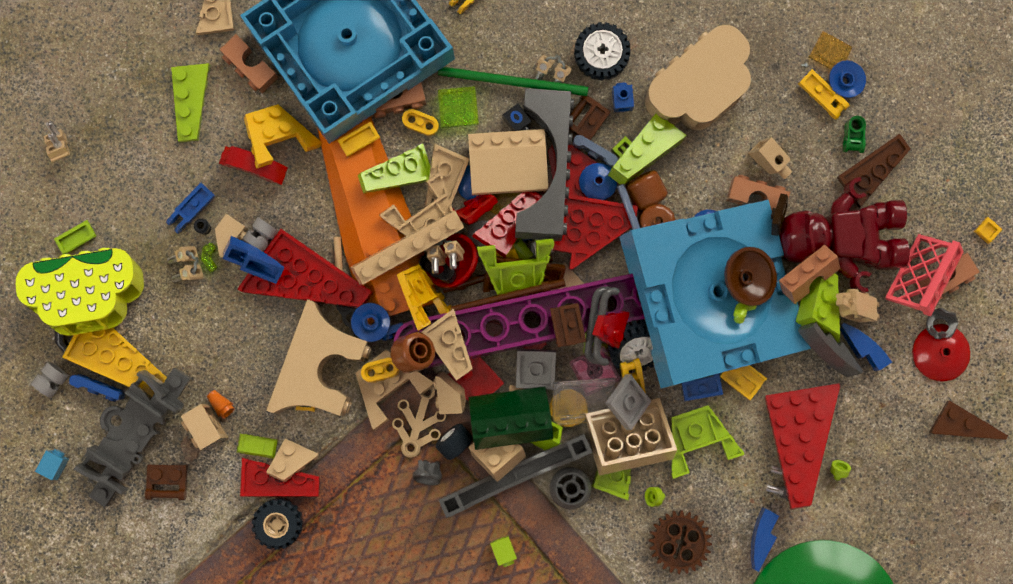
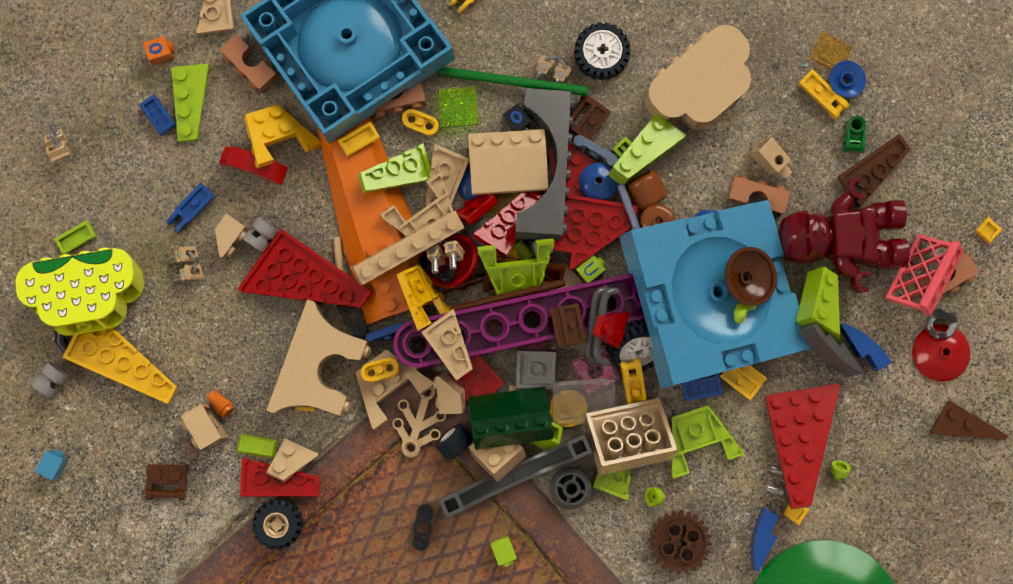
blue hinge [69,374,126,402] -> none
dark grey piece [74,367,192,507] -> none
black pin [194,218,211,235] -> none
clear neon green arm [201,243,218,273] -> none
blue slope [222,236,284,284] -> none
blue dish [351,303,390,342] -> none
dark orange head [390,332,435,373] -> none
dark grey piece [412,460,442,486] -> none
light grey plate [605,374,651,430] -> none
blue brick [612,82,634,113] -> none
dark brown plate [771,193,788,236] -> none
nougat arch [779,245,840,304] -> none
tan hinge [836,289,880,323] -> none
none -> blue plate [139,94,177,136]
none -> orange brick [143,36,175,65]
none -> black piece [412,504,434,551]
none -> lime brick [575,255,606,283]
none -> yellow tile [782,503,810,525]

